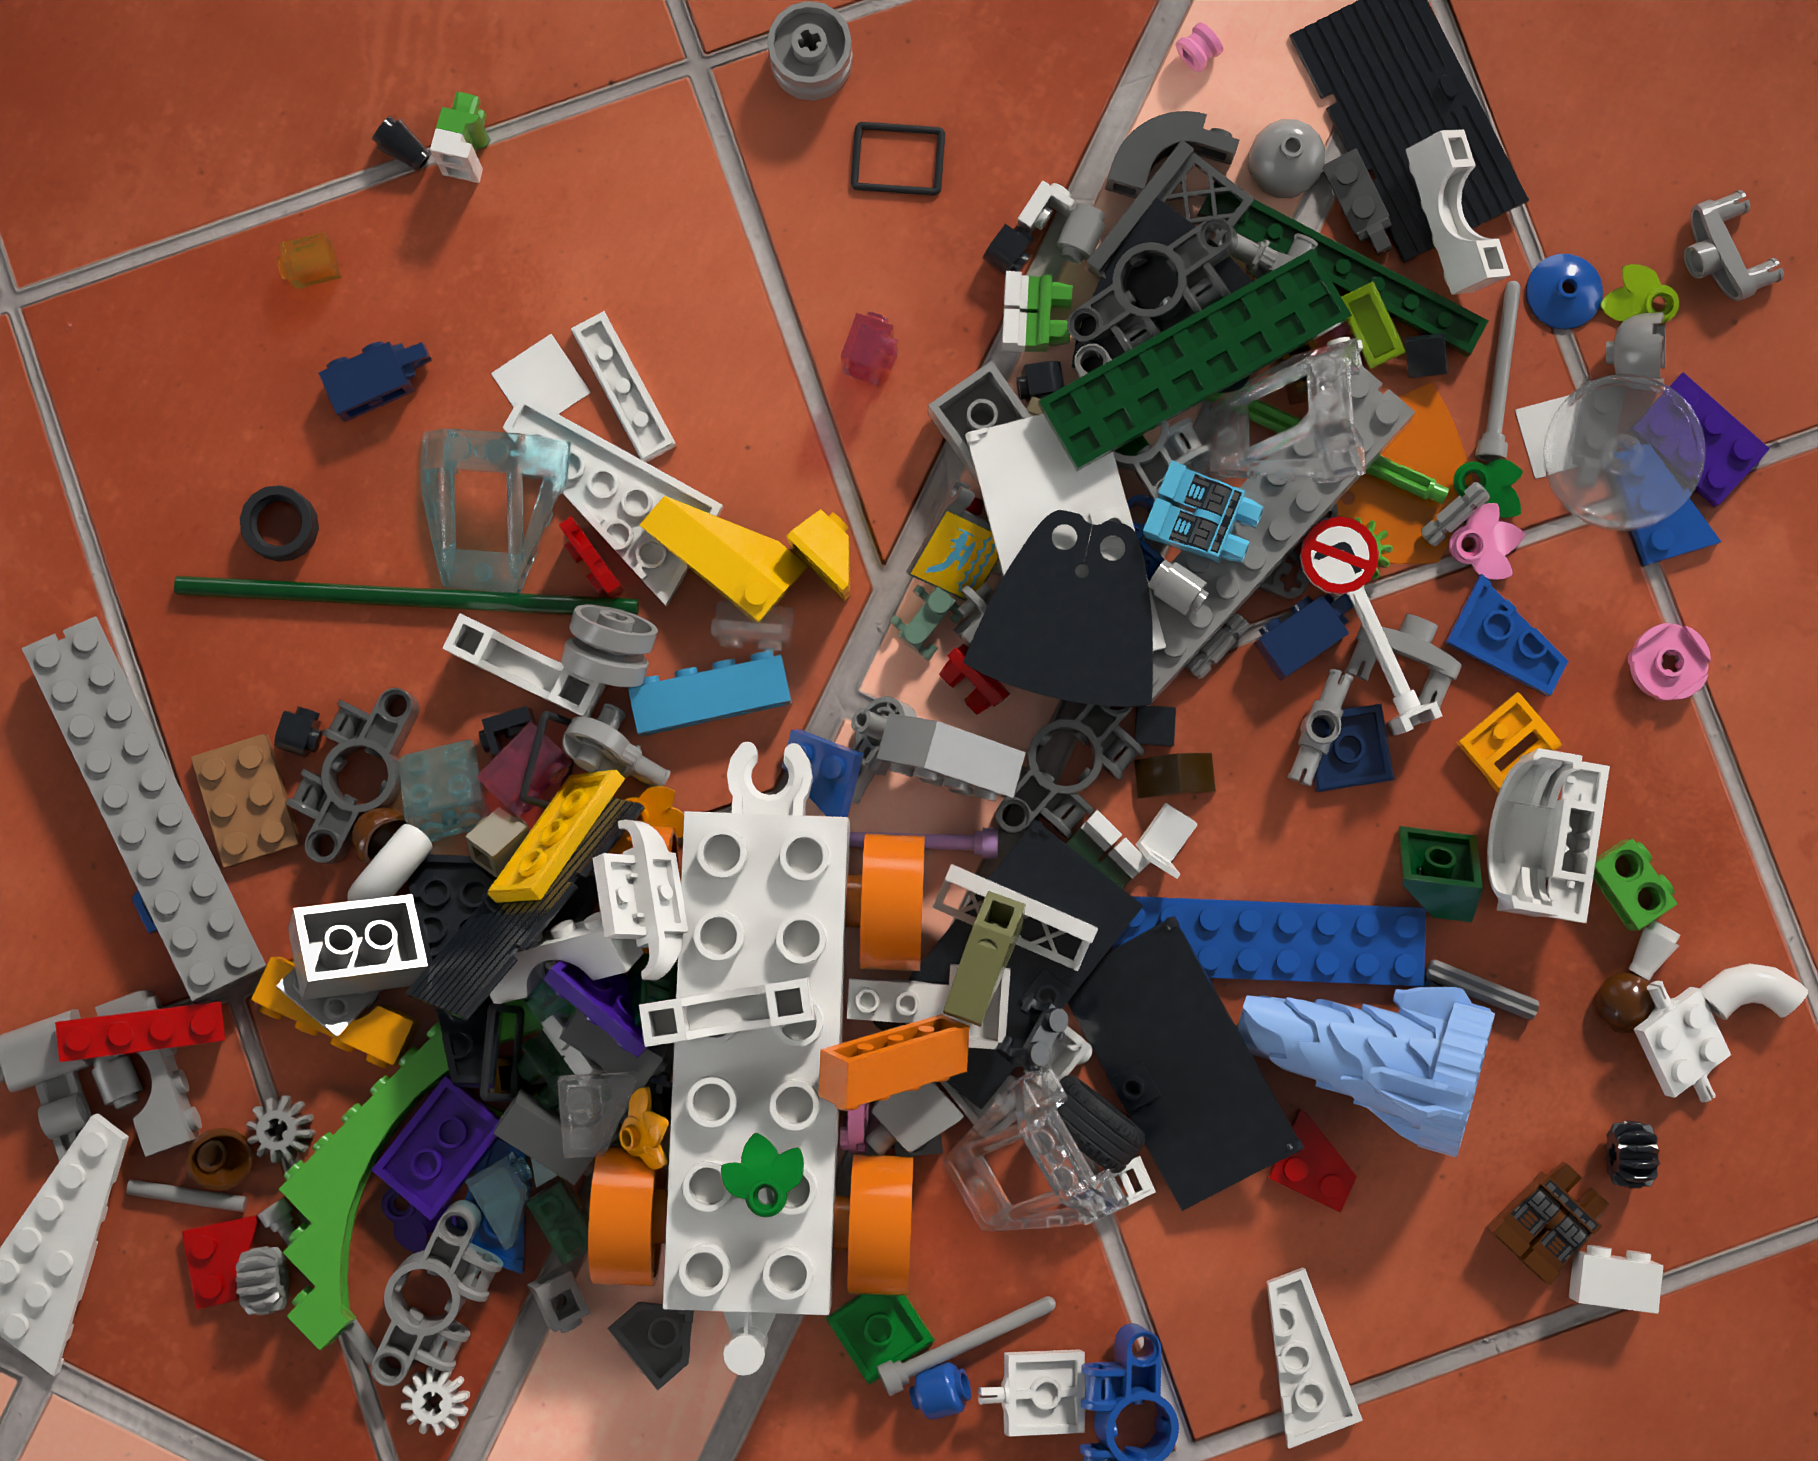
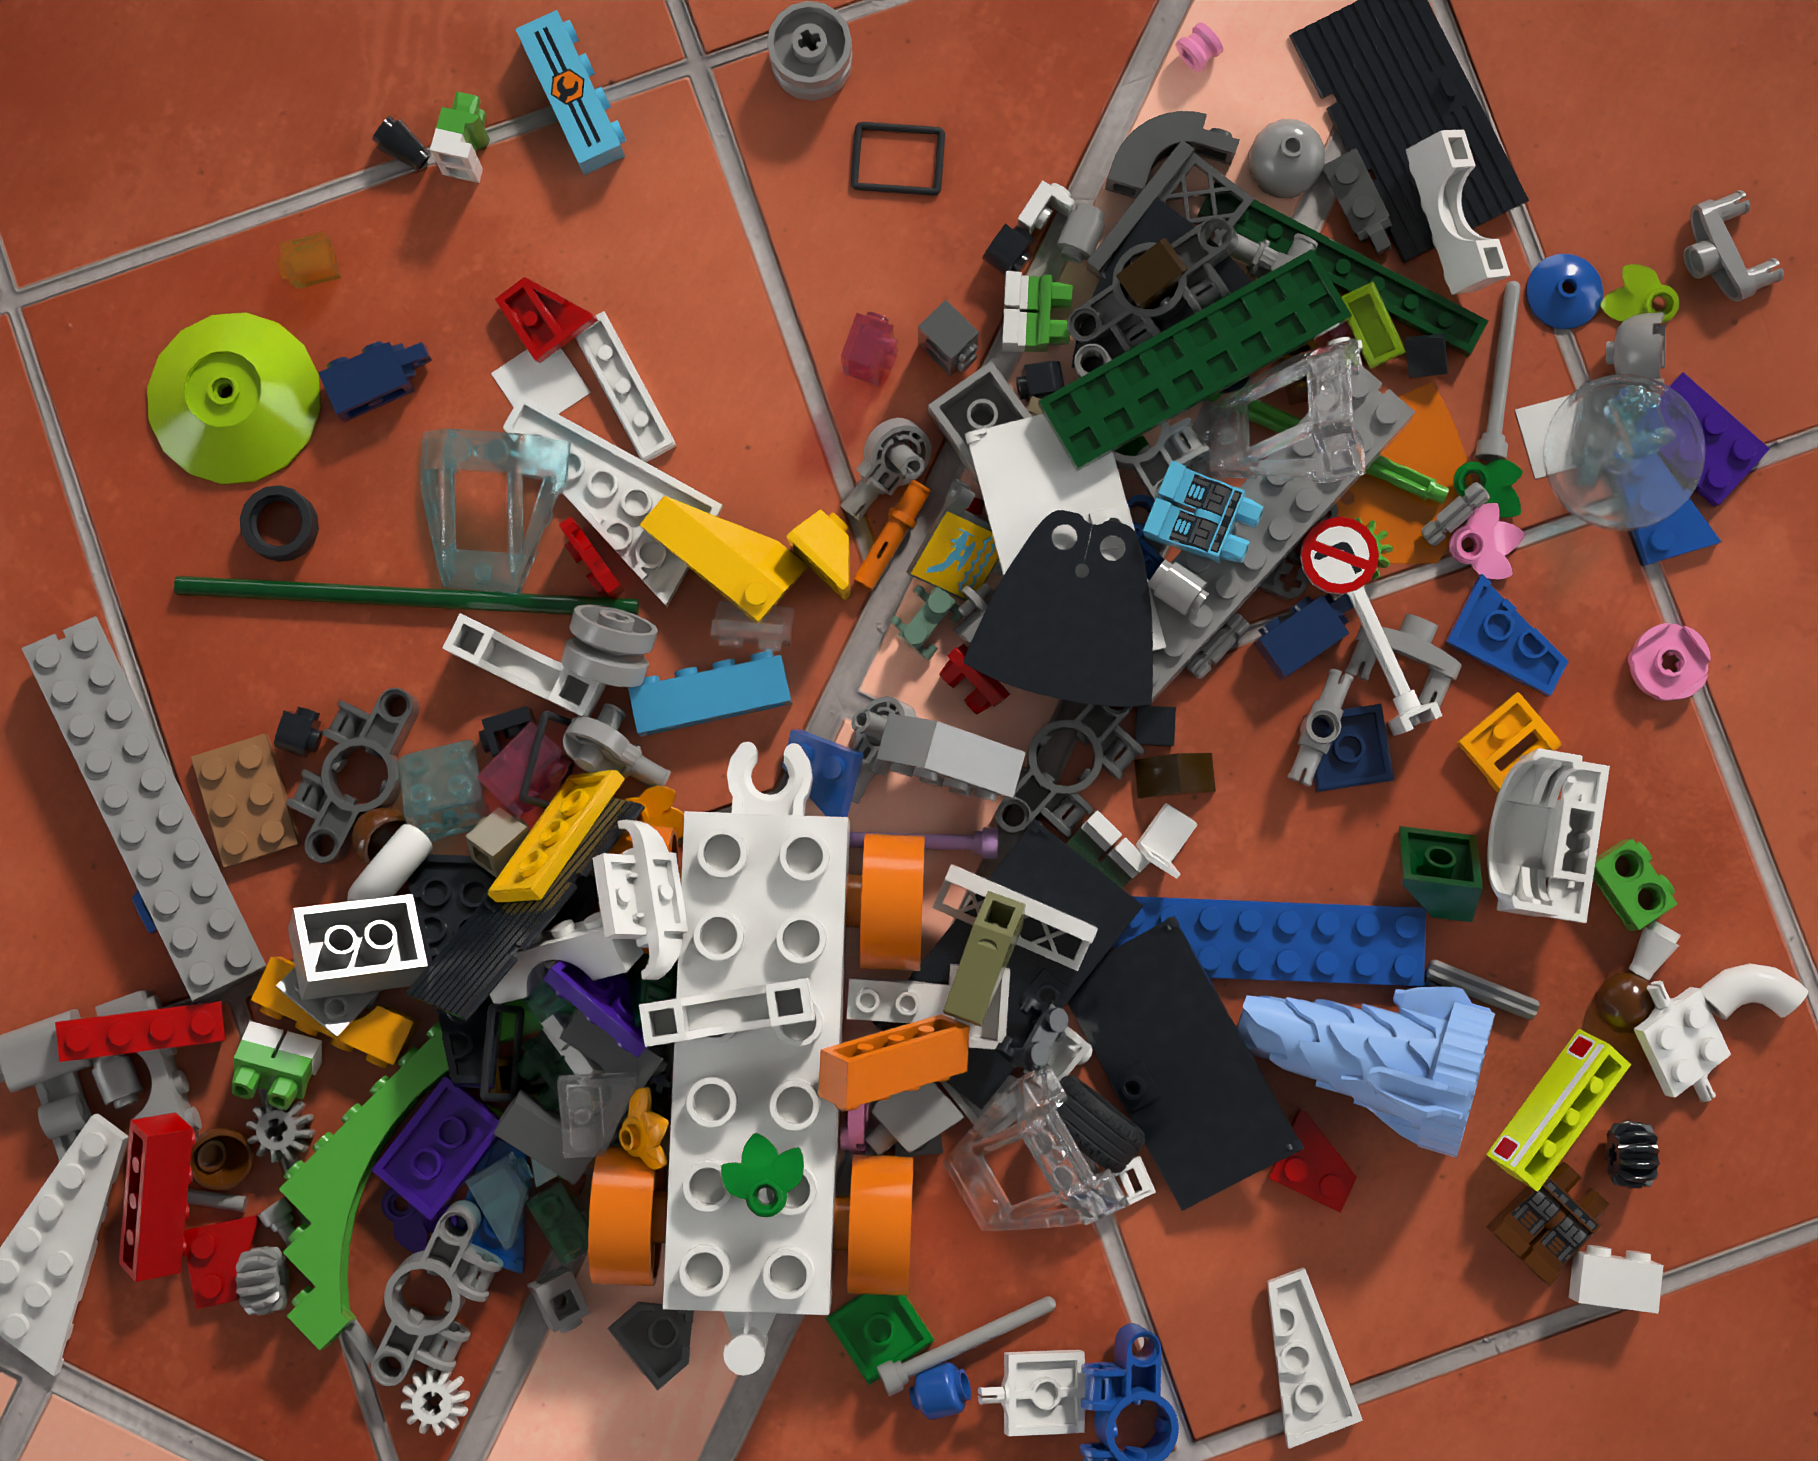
none -> red brick [119,1112,196,1282]
none -> lime dish [147,312,321,484]
none -> bright green hips [232,1021,322,1110]
none -> red wing [495,277,598,363]
none -> medium azure brick [516,10,627,175]
none -> light grey pin [840,418,931,521]
none -> orange pin [853,480,931,591]
none -> dark grey brick [918,300,979,376]
none -> dark brown slope [1116,238,1188,309]
none -> neon yellow brick [1486,1029,1631,1192]
none -> clear light blue piece [1604,385,1675,462]

